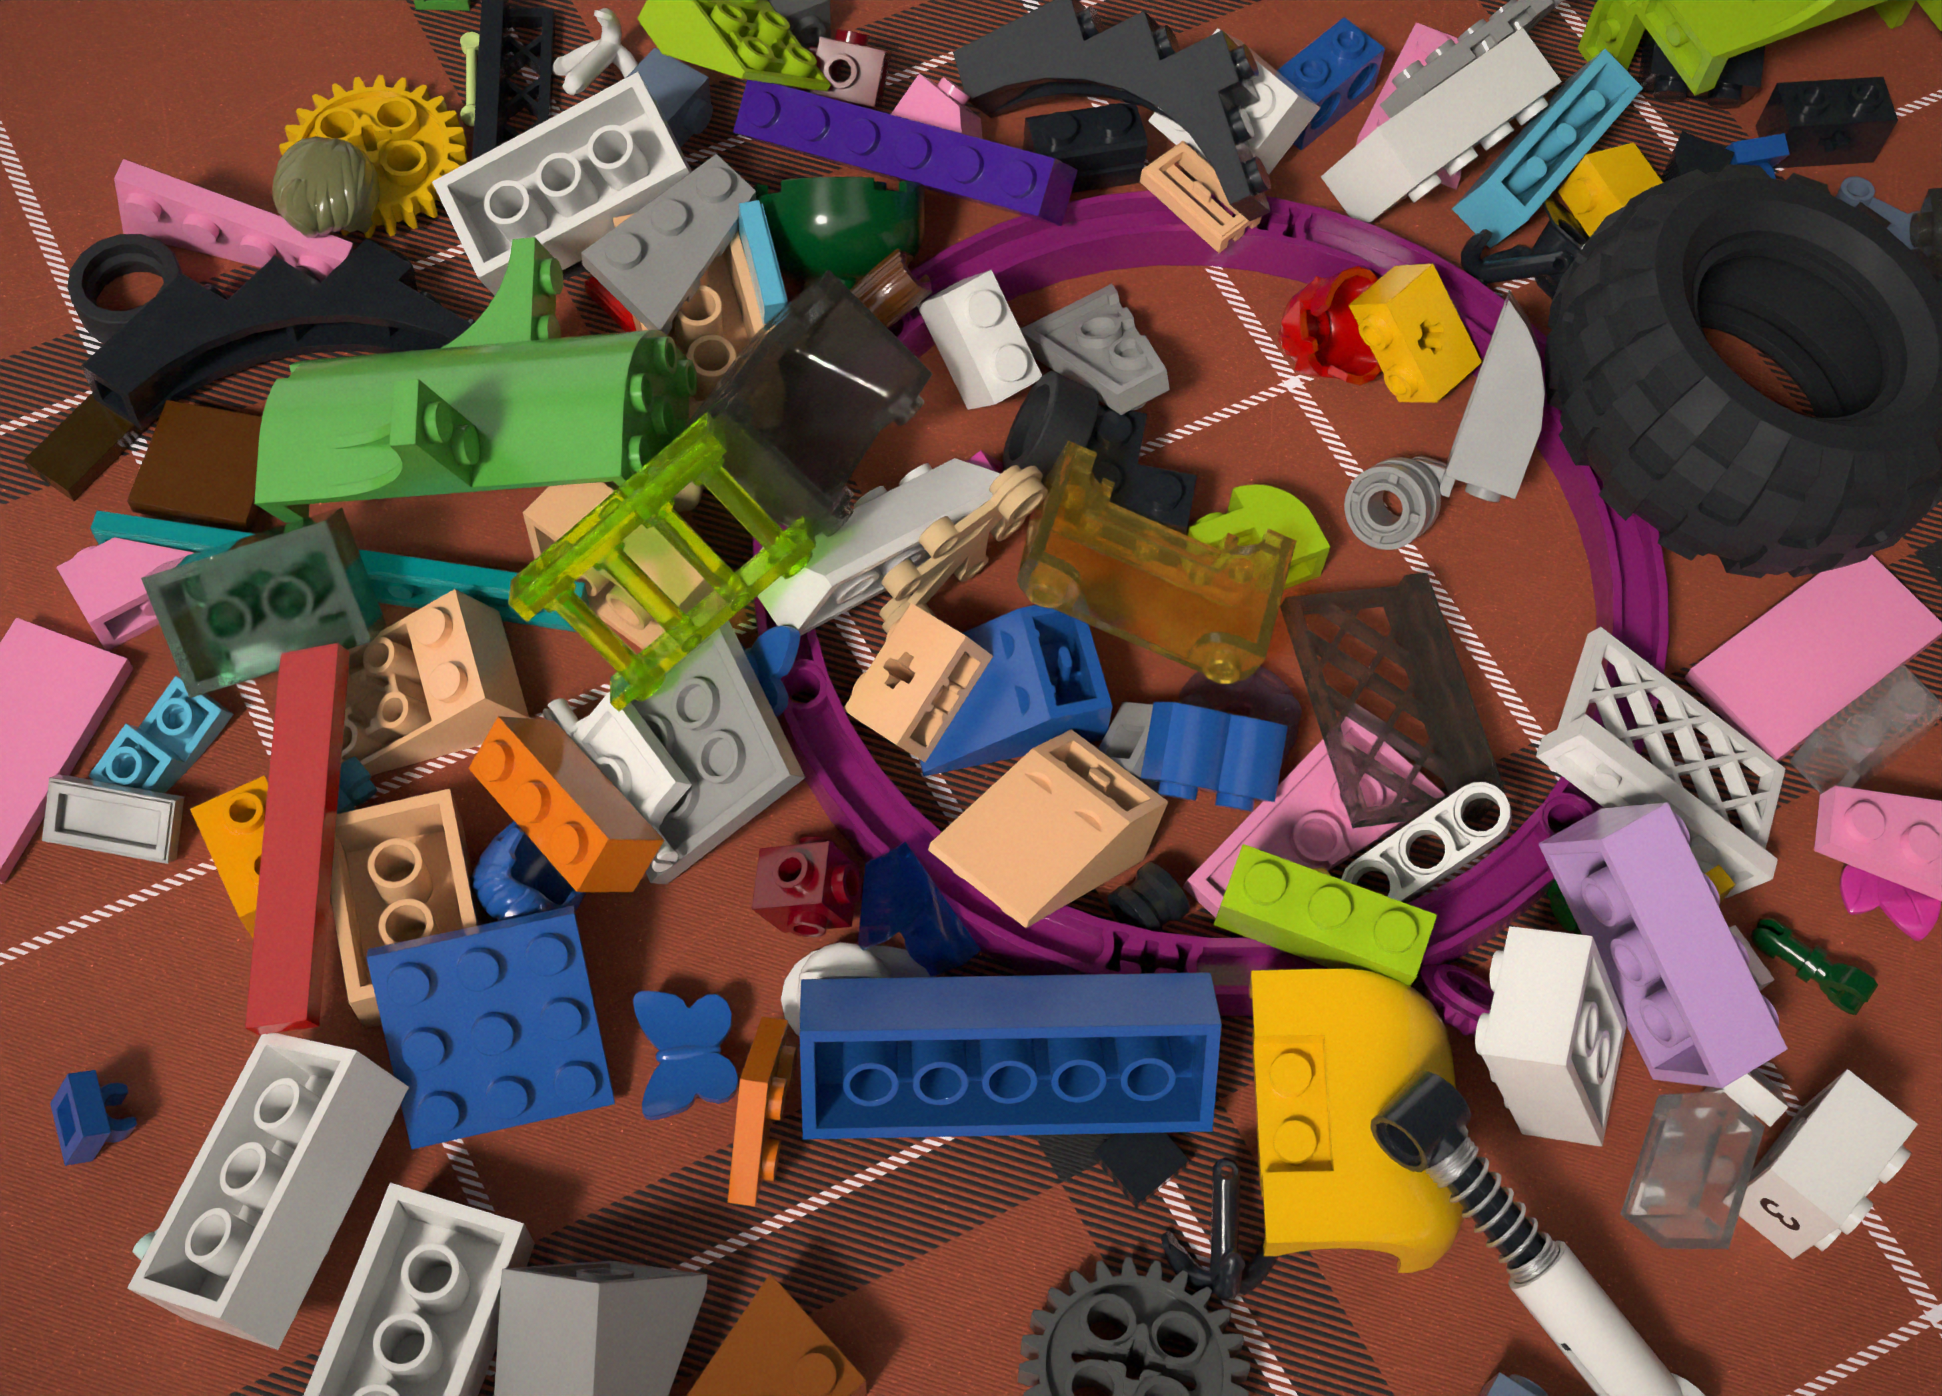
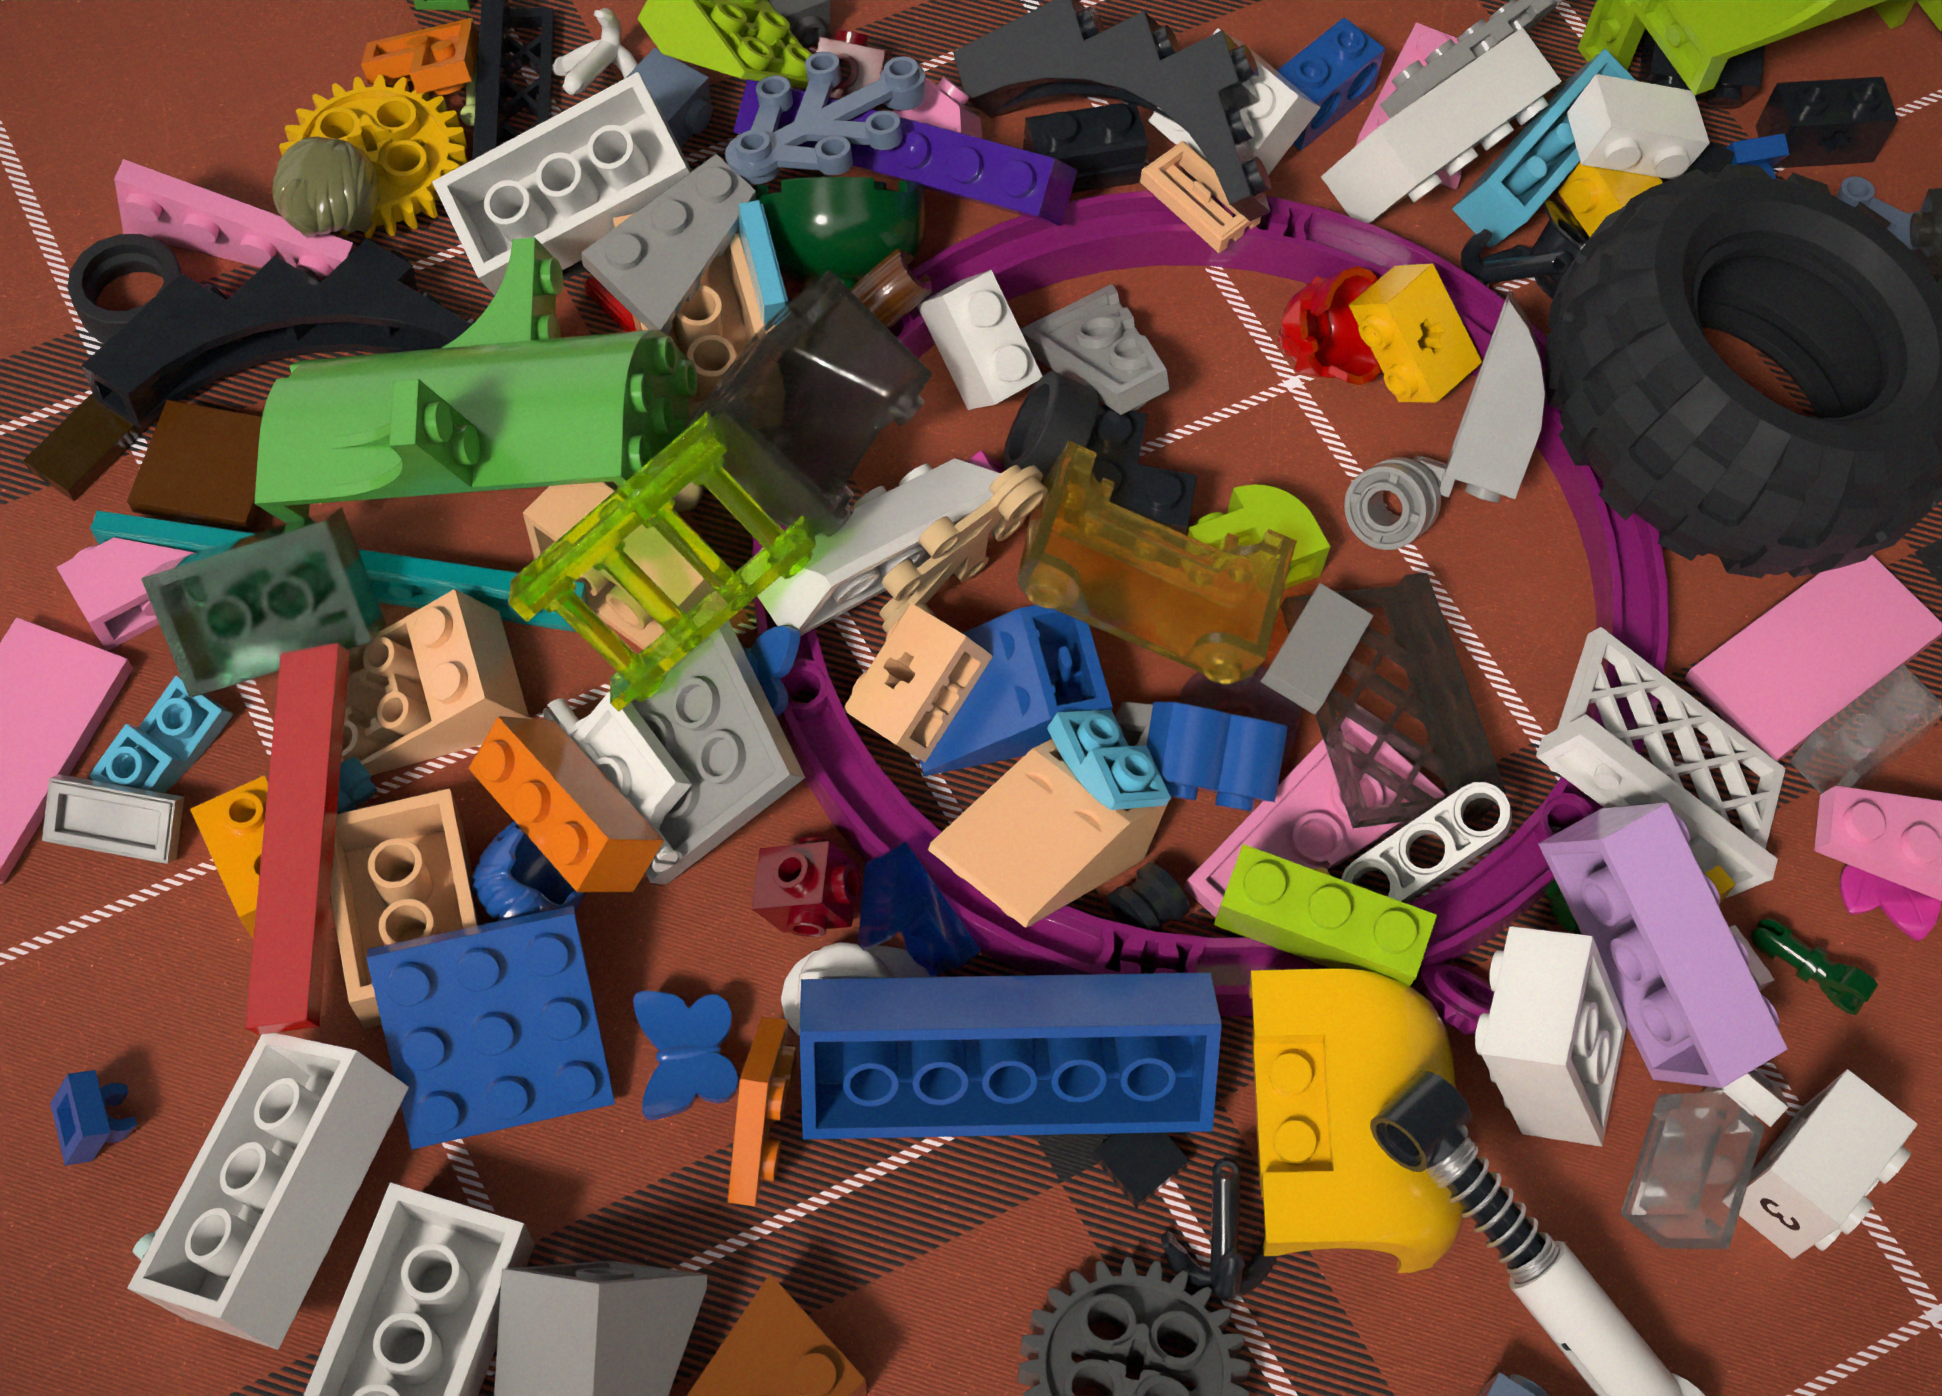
none -> orange plate [361,18,479,95]
none -> sand blue plant [725,51,927,185]
none -> medium azure slope [1047,710,1171,810]
none -> light grey tile [1260,583,1373,715]
none -> white brick [1567,74,1710,179]

